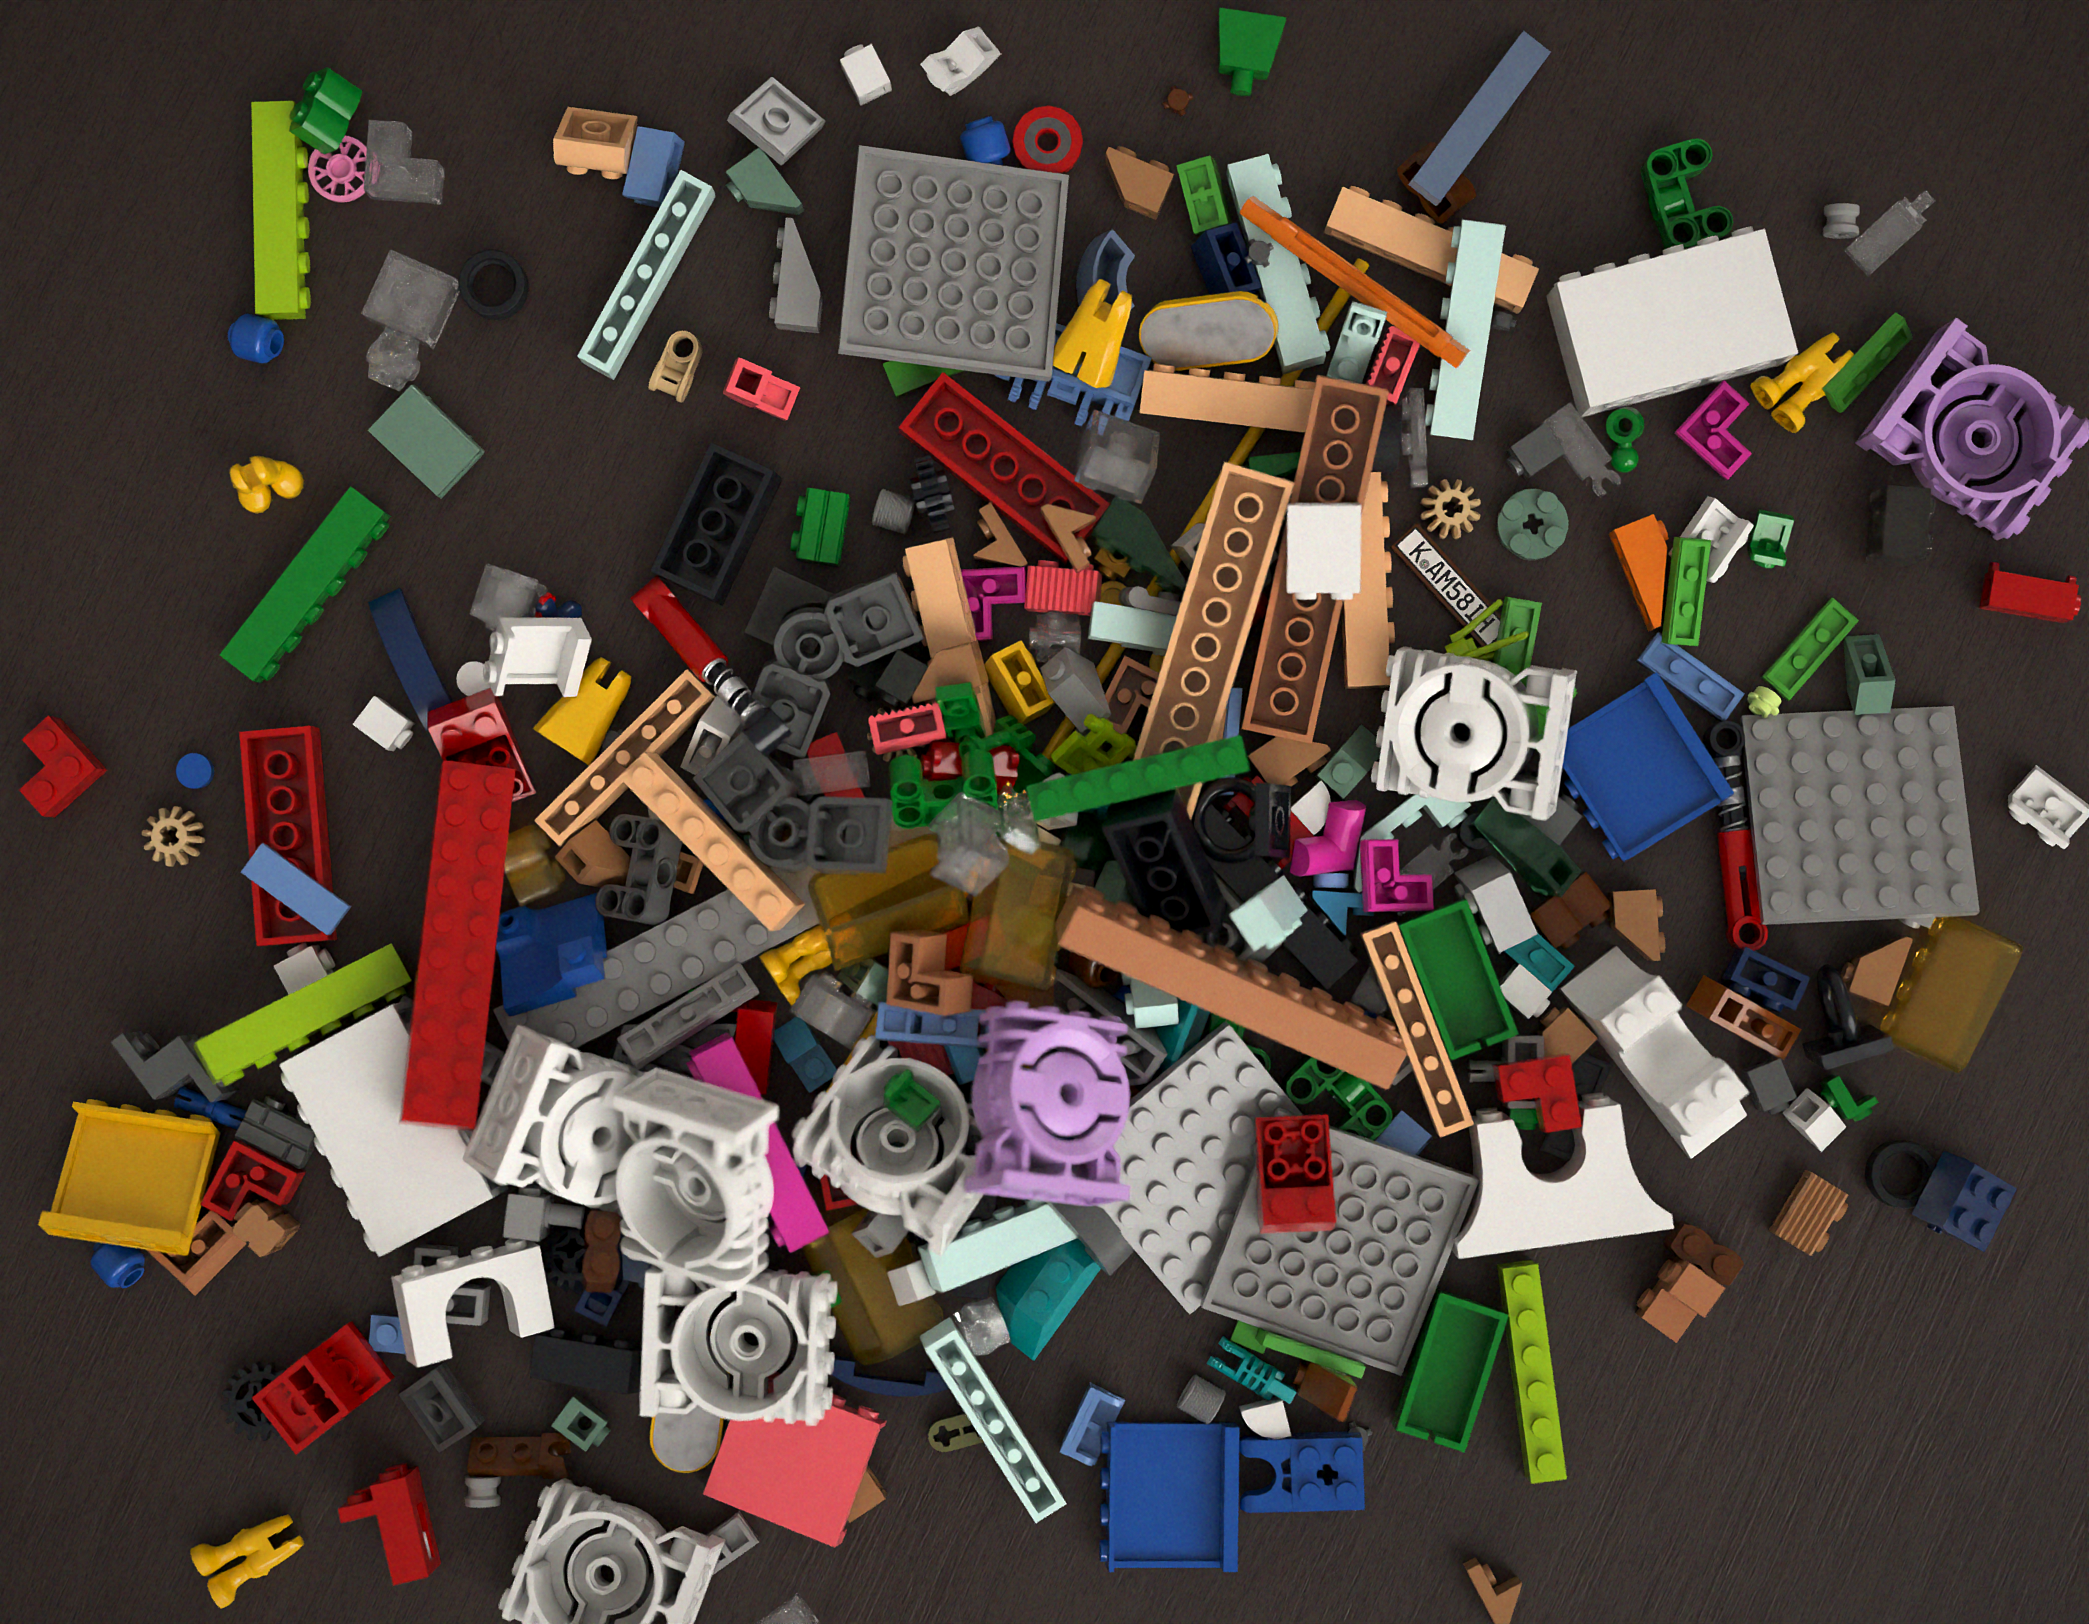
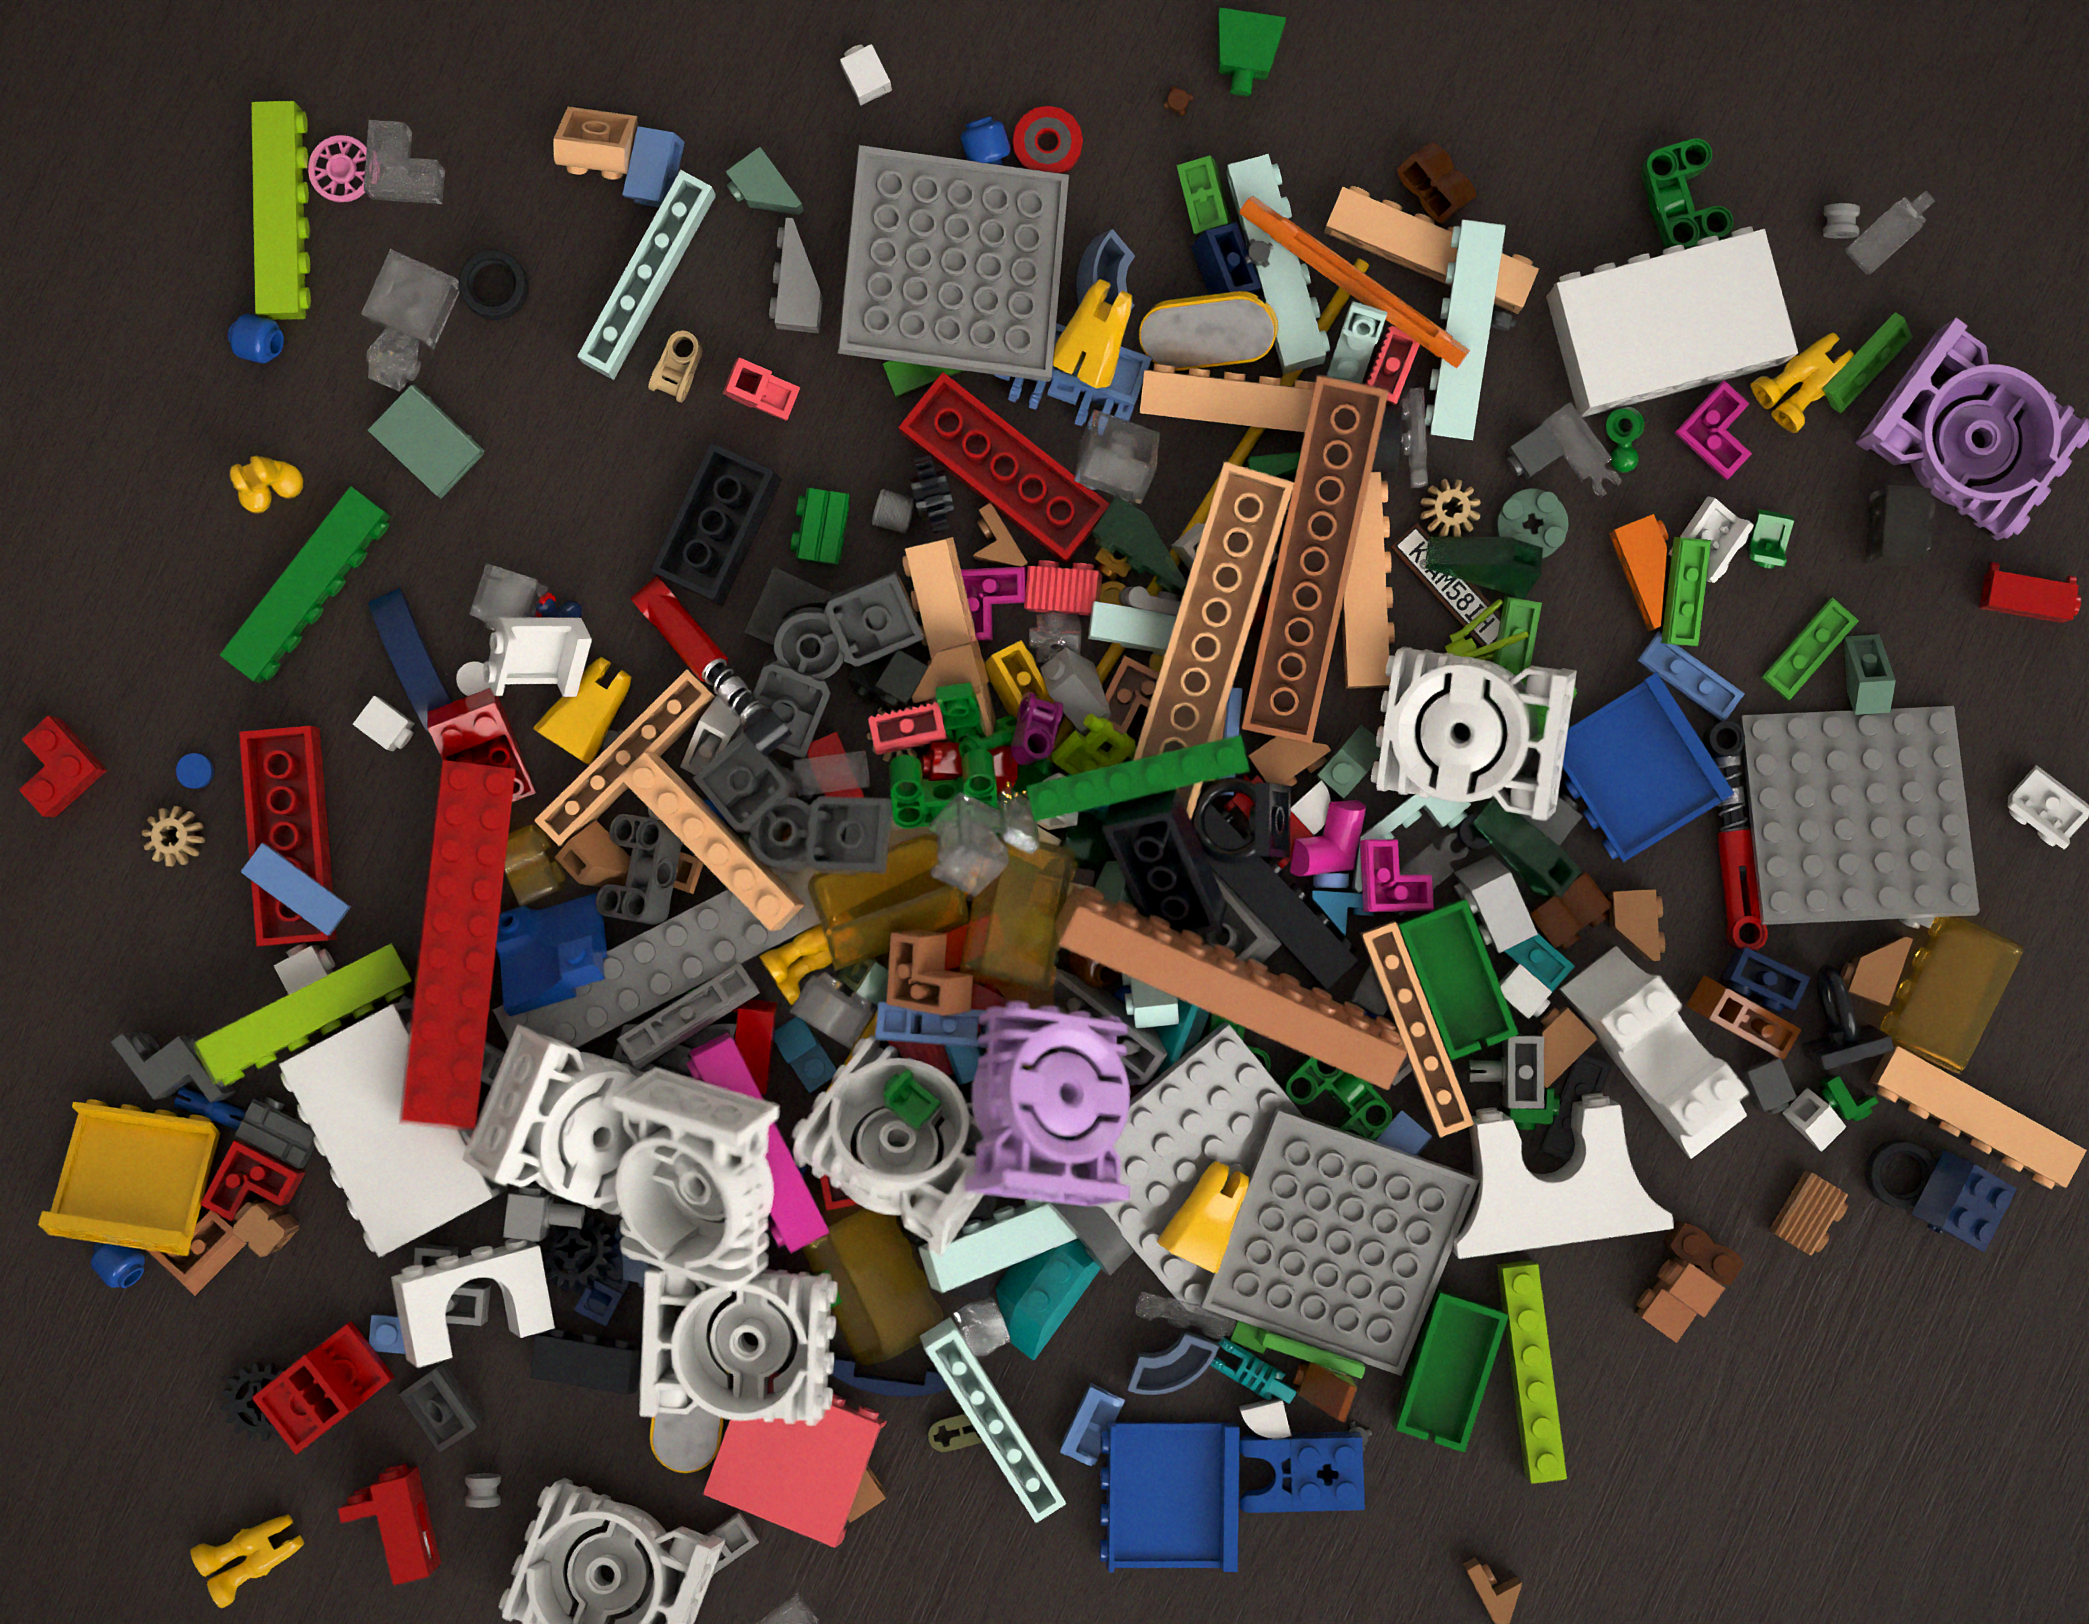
green brick [289,67,362,154] -> none
reddish brown plate [467,1433,572,1479] -> none
sand green brick [551,1392,611,1452] -> none
reddish brown brick [582,1210,621,1293] -> none
light grey tile [727,77,826,166] -> none
light grey brick [851,1210,909,1258] -> none
white brick [887,1260,936,1306] -> none
white brick [920,27,1001,96] -> none
medium nougat slope [1041,504,1096,574] -> none
medium nougat slope [1105,146,1174,220] -> none
light grey piece [1177,1374,1226,1425] -> none
light aqua brick [1230,875,1308,951] -> none
red slope [1255,1115,1336,1234] -> none
white panel [1287,503,1361,600] -> none
sand blue tile [1408,30,1551,206] -> none
red brick [1492,1053,1582,1133] -> none
yellowish green plate [1747,686,1782,718] -> none
none -> magenta piece [1011,692,1063,765]
none -> sand blue brick [1127,1329,1219,1395]
none -> clear hinge [1135,1291,1236,1339]
none -> yellow piece [1156,1161,1249,1273]
none -> clear green slope [1425,537,1543,599]
none -> light nougat brick [1869,1045,2087,1190]

